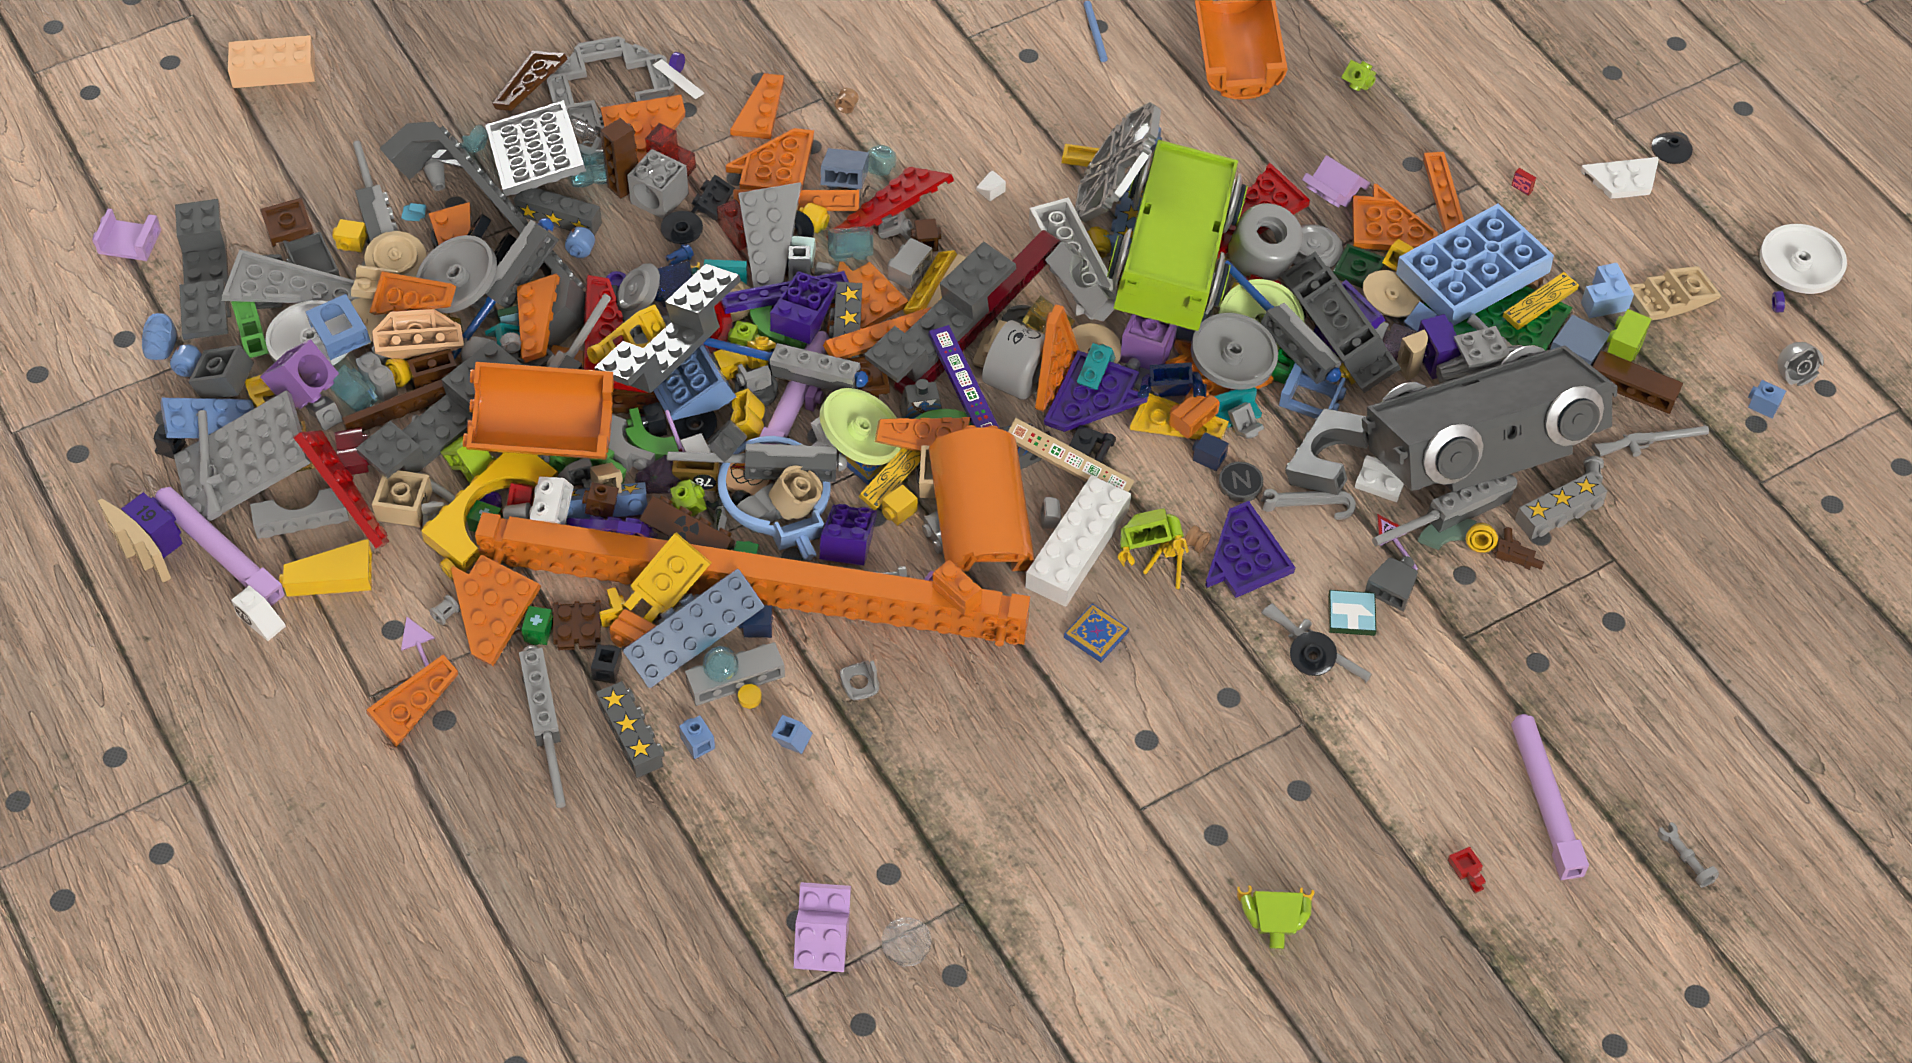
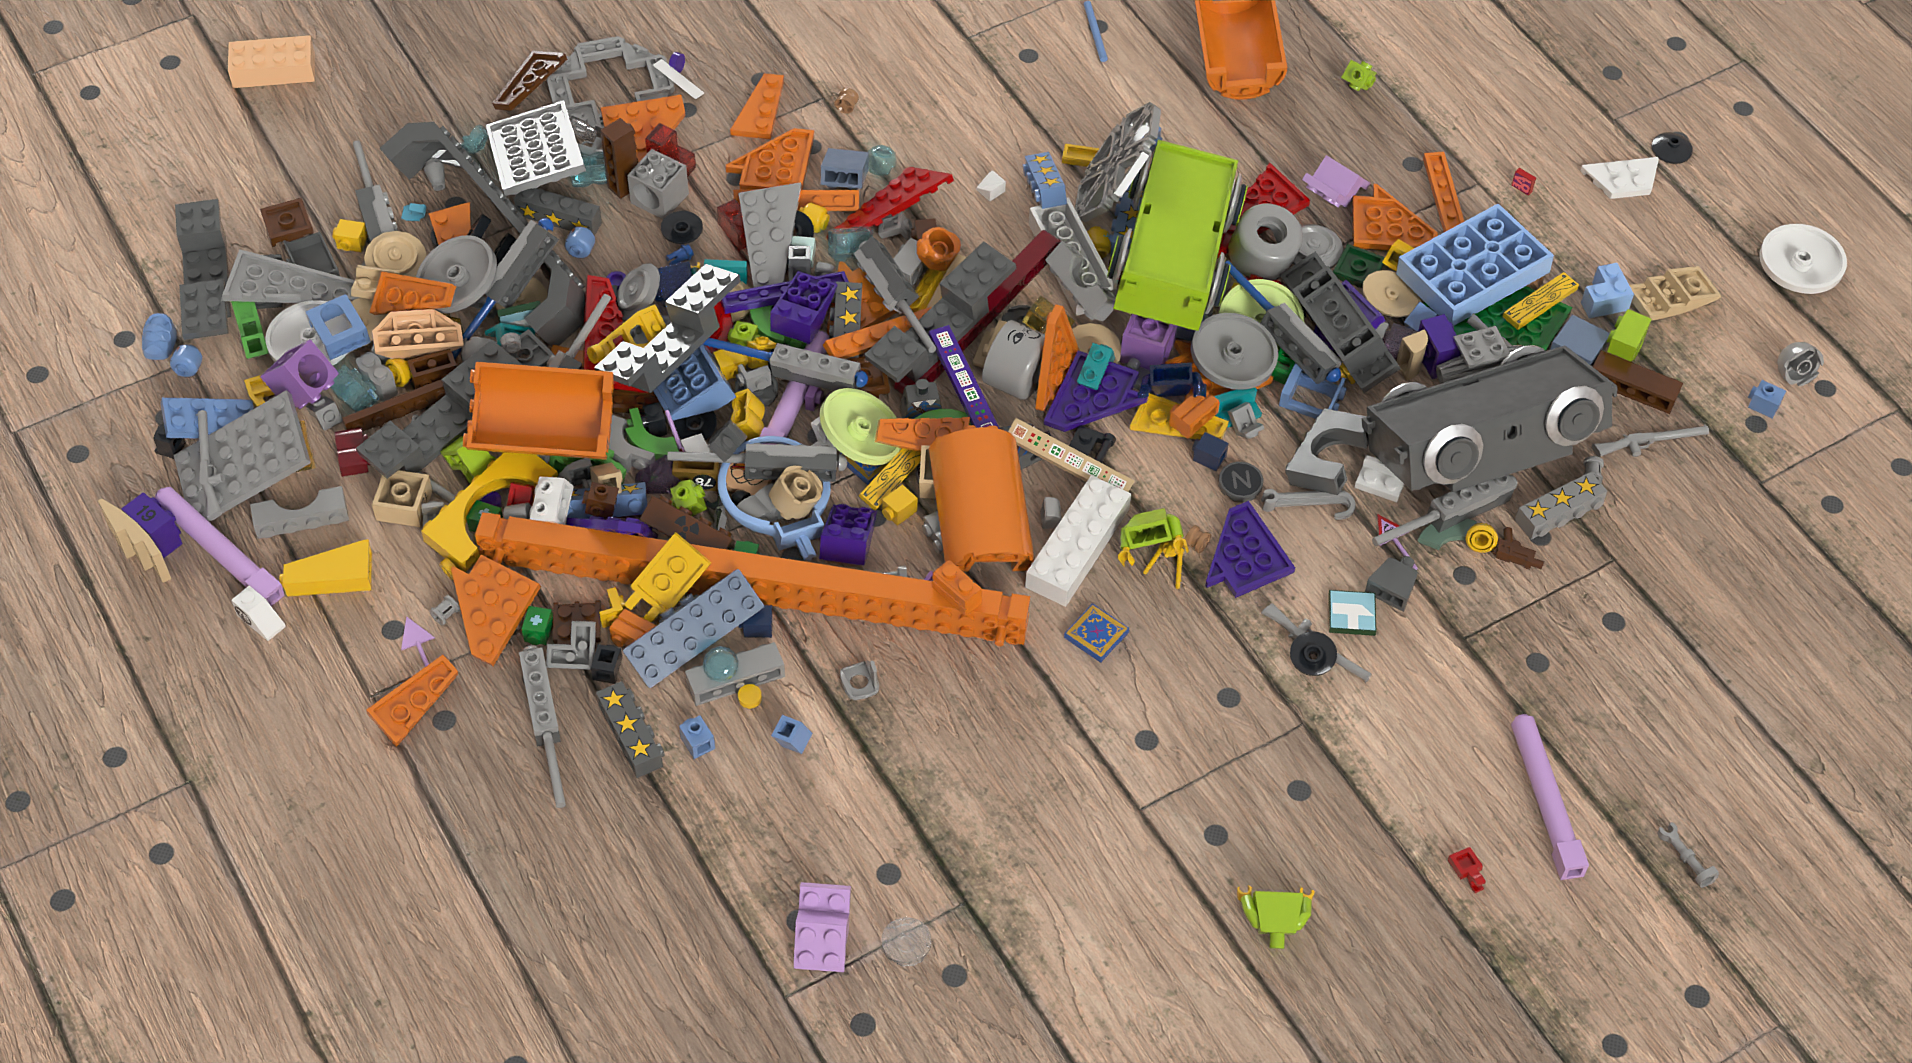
lavender panel [92,208,161,261] -> none
dark grey brick [189,345,254,399] -> none
red wing [293,430,390,549] -> none
orange wing [517,274,560,362] -> none
black bracket [691,175,736,221] -> none
dark purple tile [1772,291,1785,313] -> none
none -> light grey brick [546,621,596,669]
none -> piece [854,236,936,353]
none -> orange piece [916,227,961,271]
none -> medium blue brick [1022,152,1067,209]

